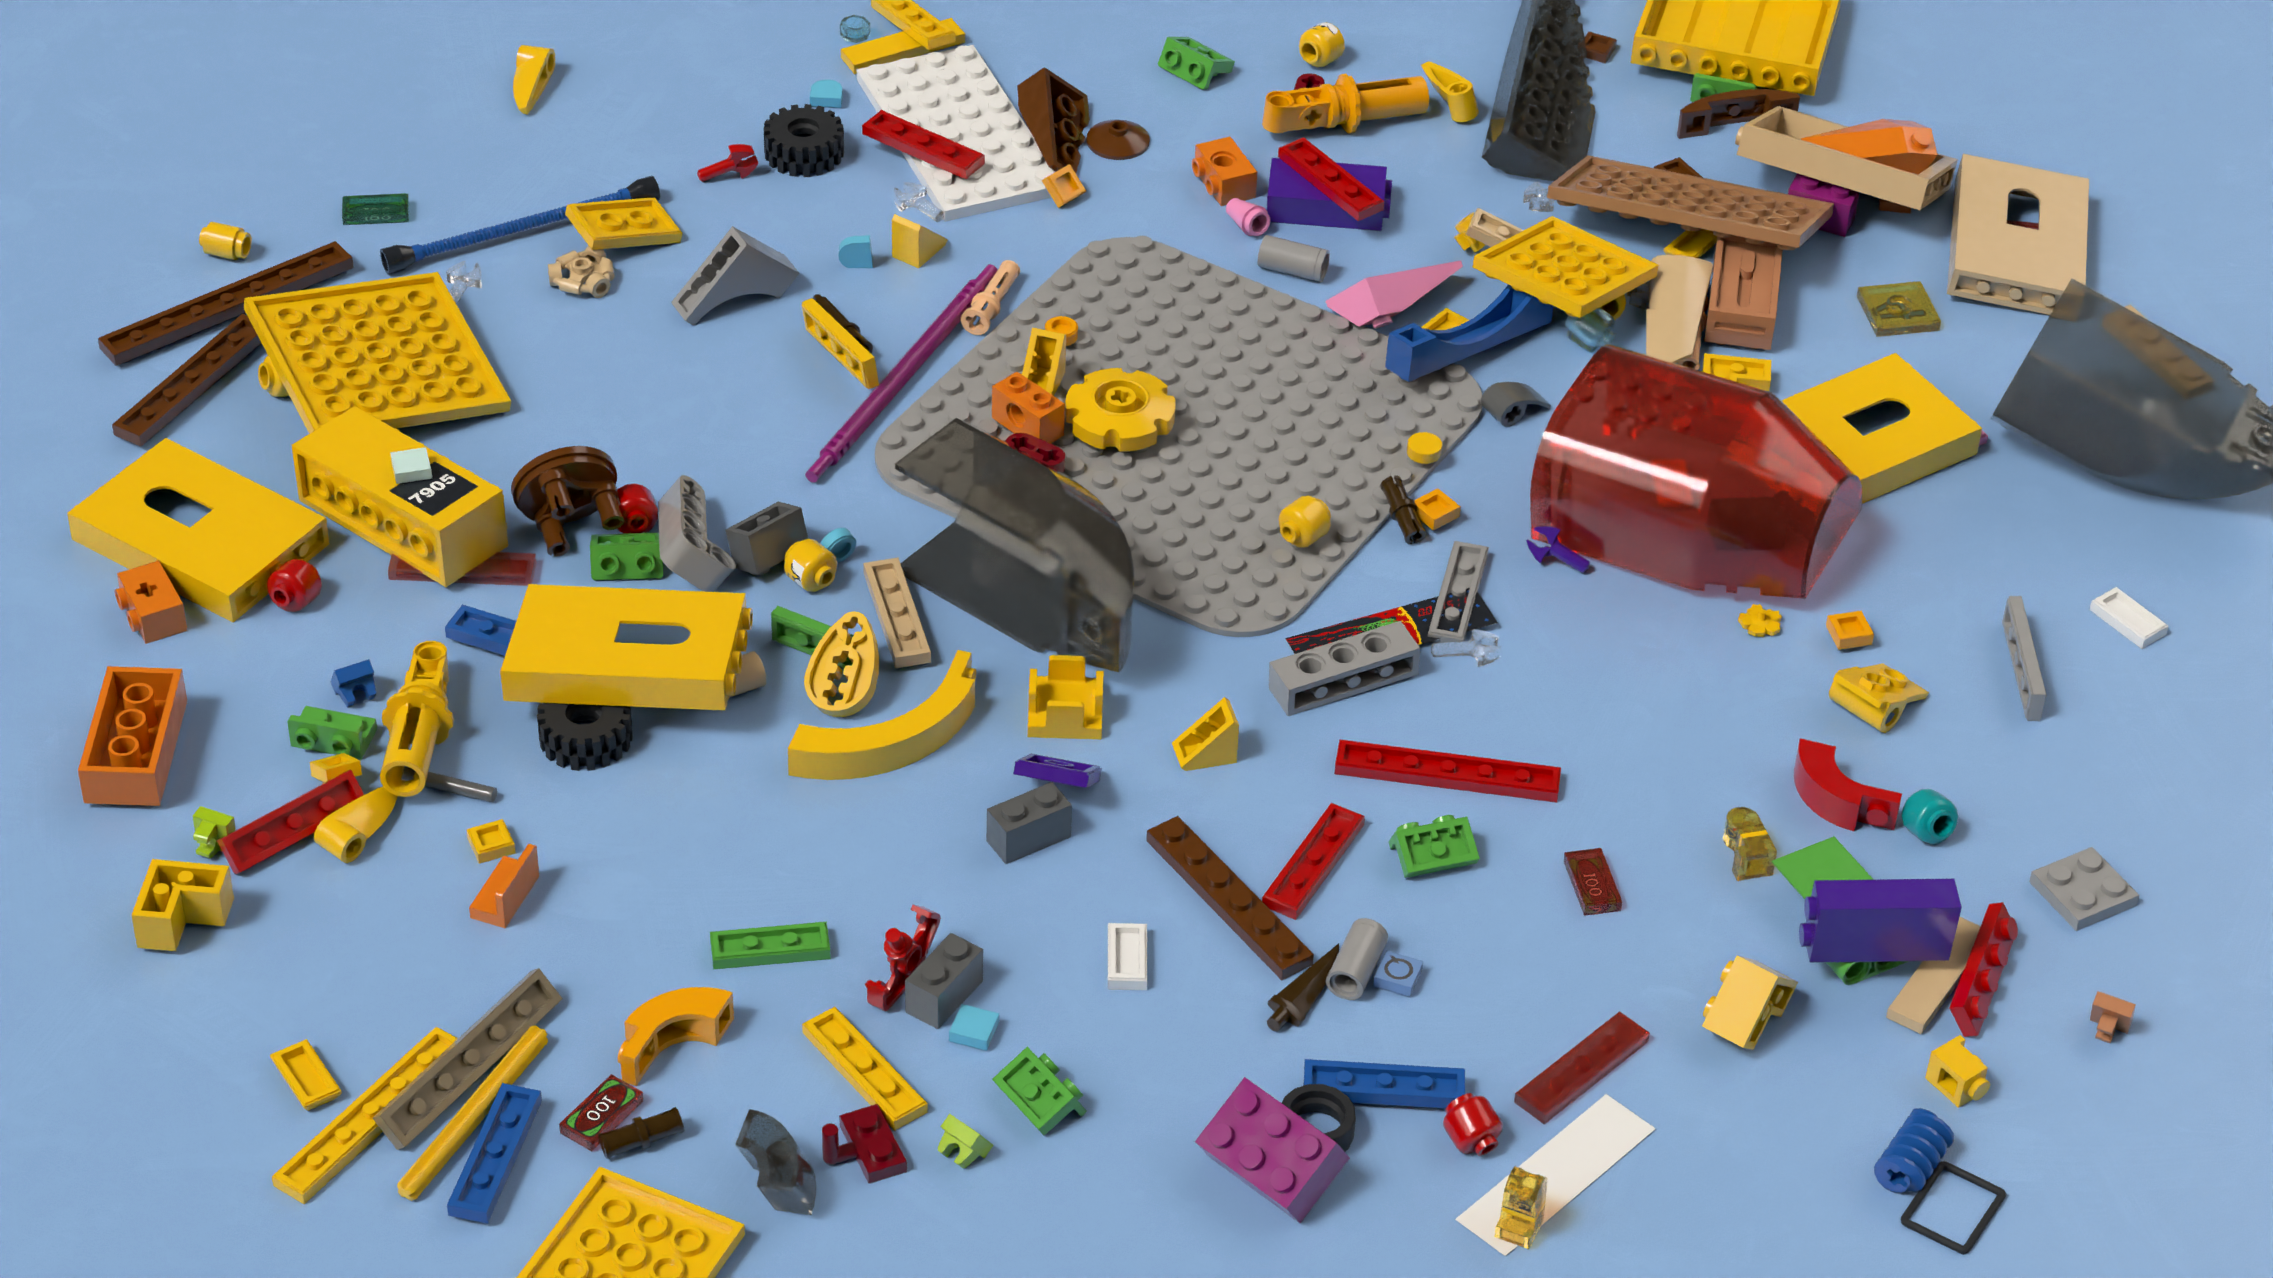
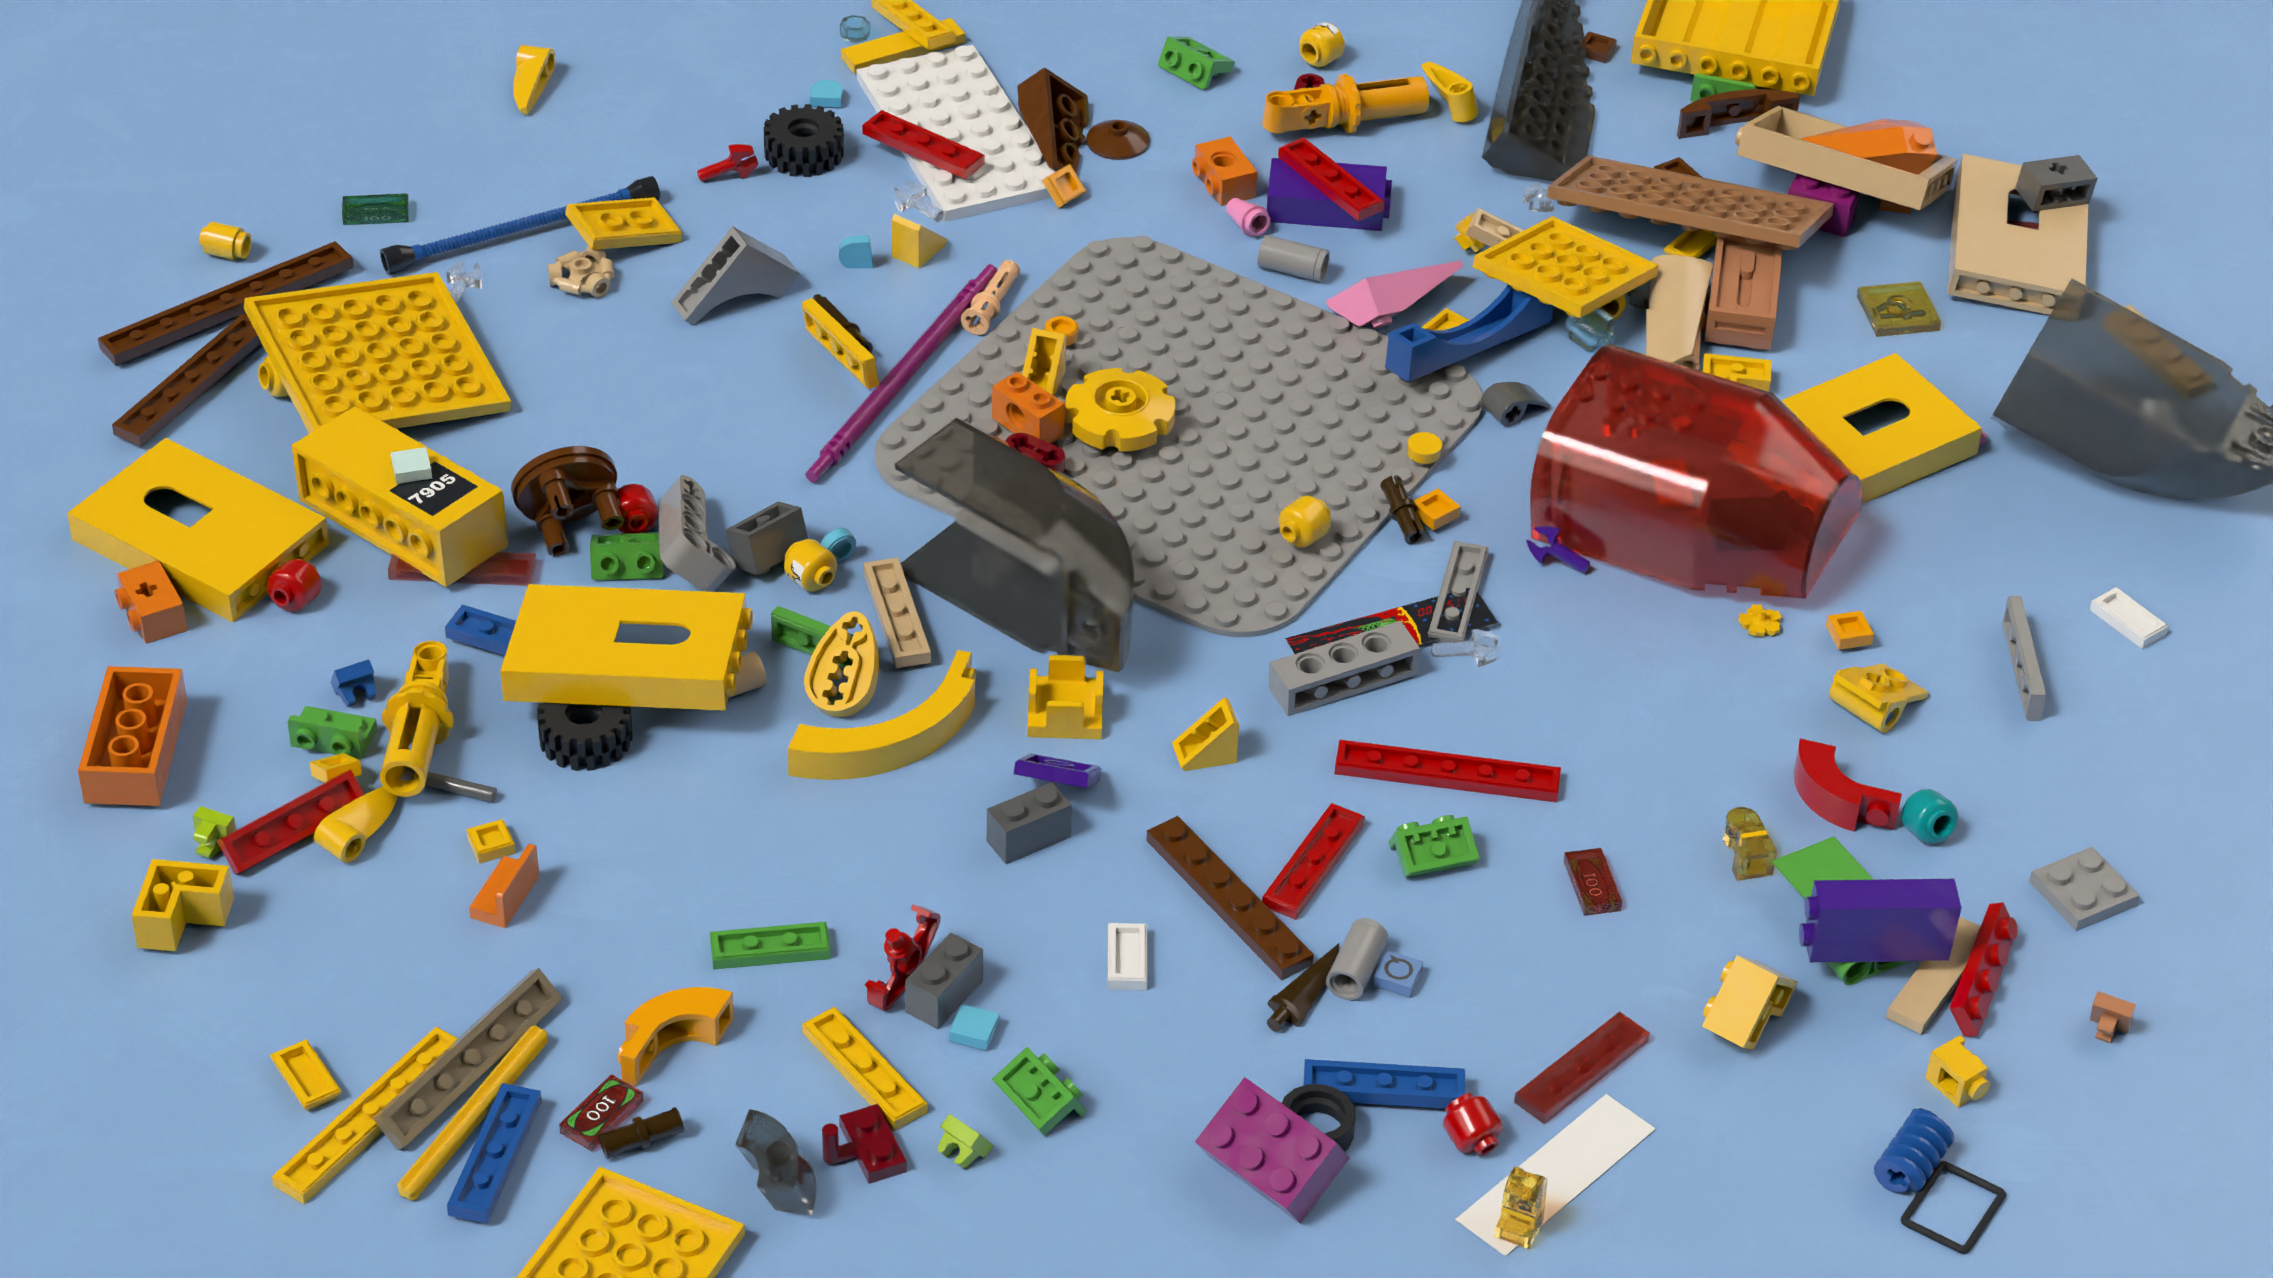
none -> dark grey brick [2015,155,2098,212]

